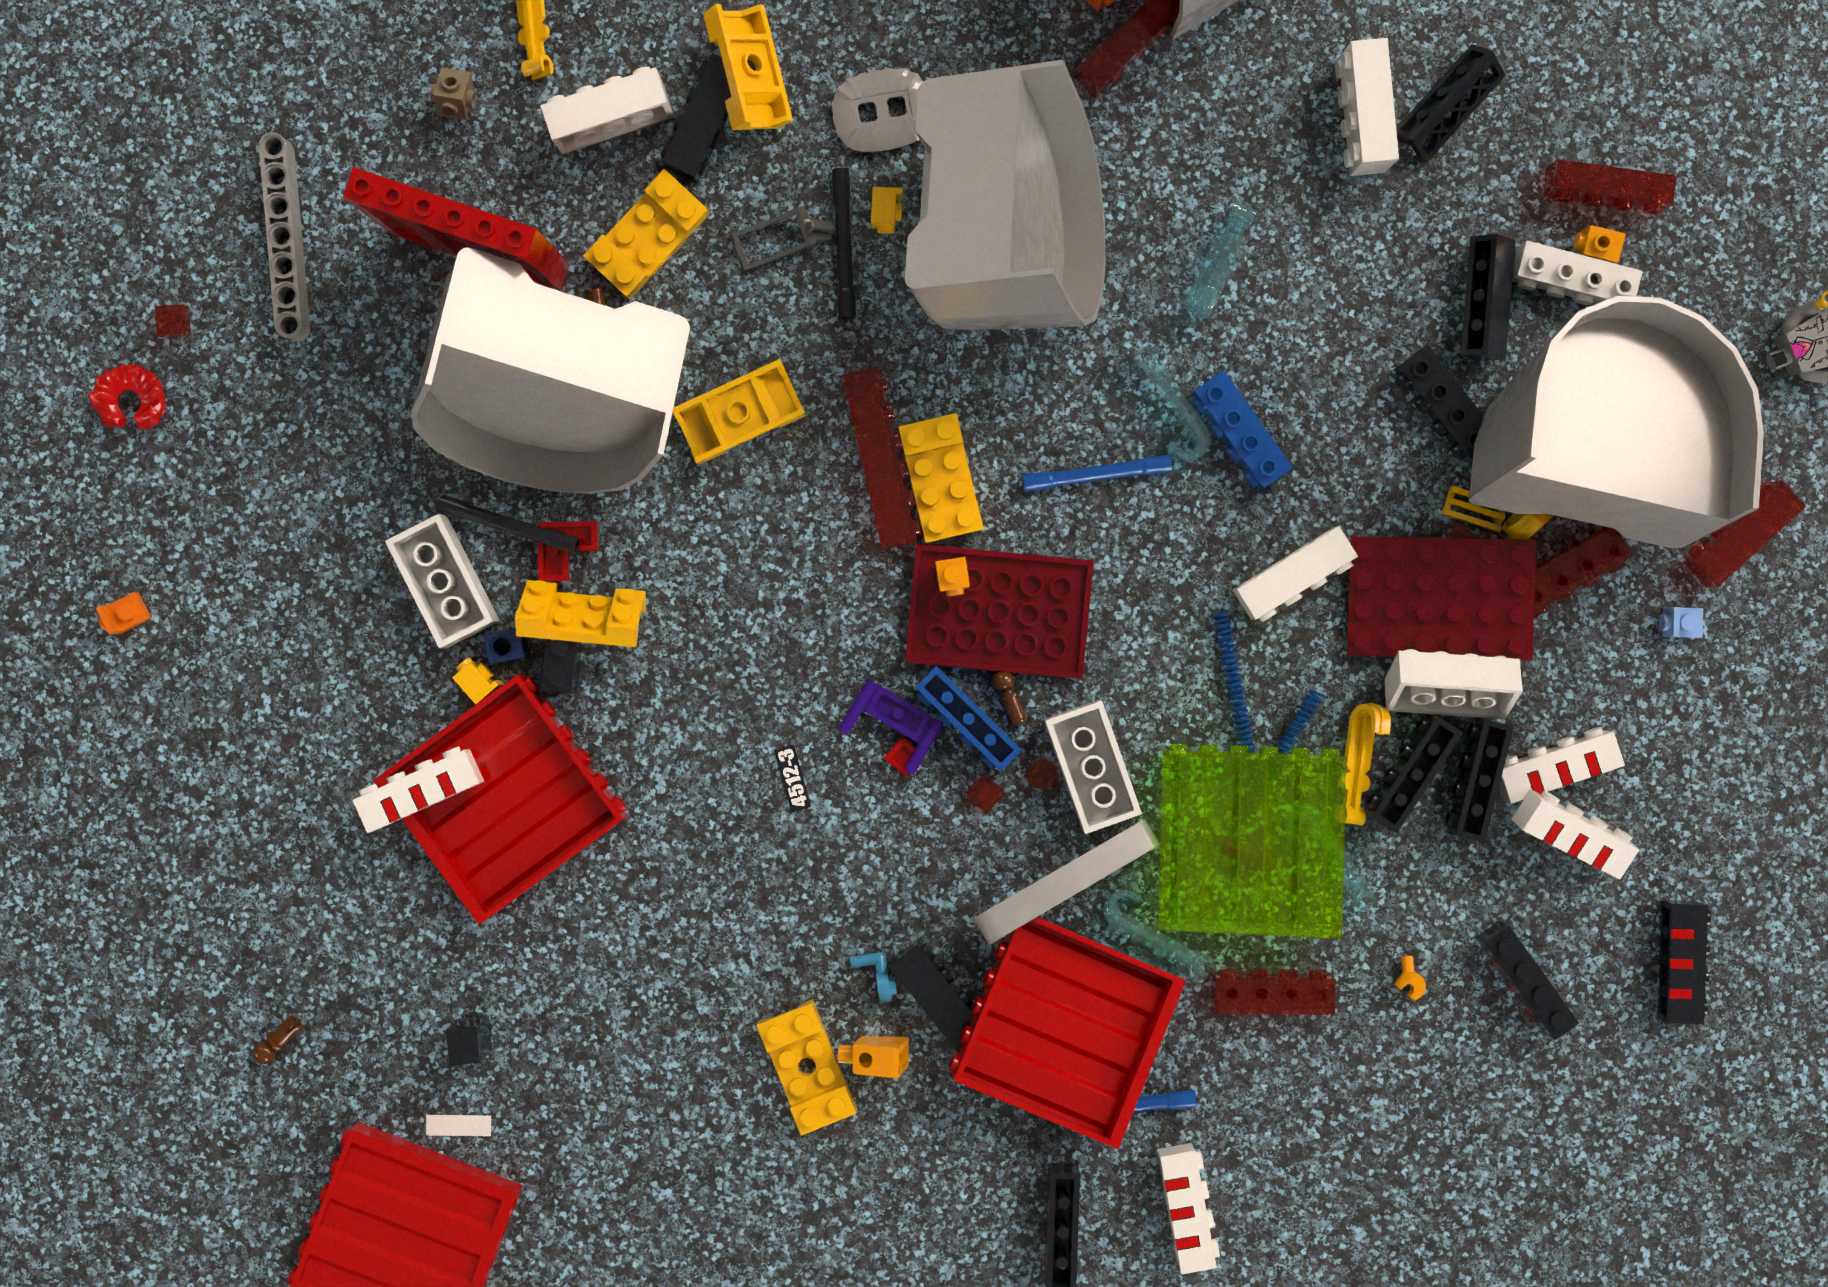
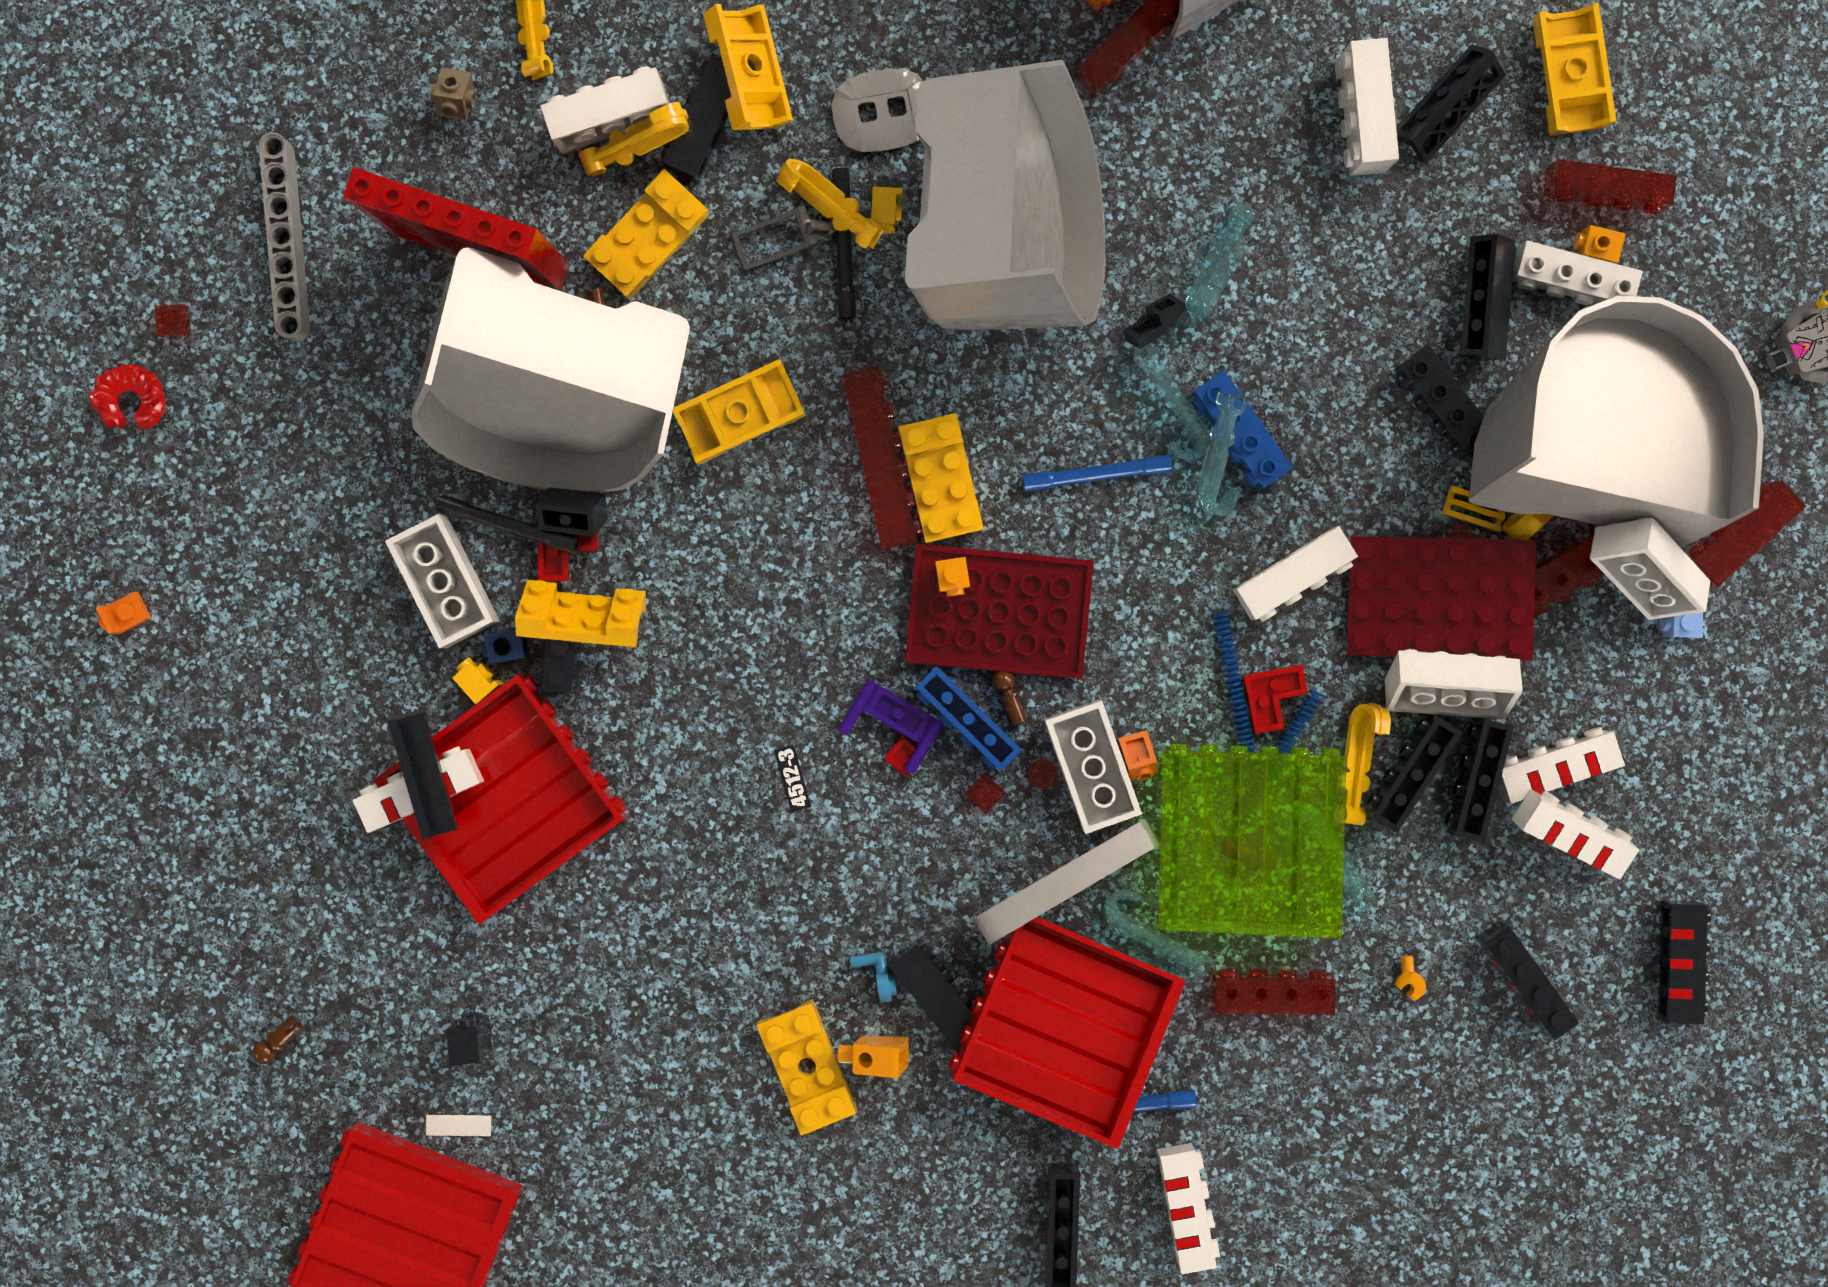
none -> black fence [388,712,459,840]
none -> black brick [535,487,608,537]
none -> yellow piece [578,101,689,177]
none -> yellow piece [776,159,885,249]
none -> orange bracket [1118,730,1158,781]
none -> black slope [1123,294,1186,349]
none -> clear light blue piece [1196,391,1247,516]
none -> red plate [1242,664,1308,734]
none -> yellow piece [1532,3,1617,136]
none -> white brick [1590,517,1710,620]

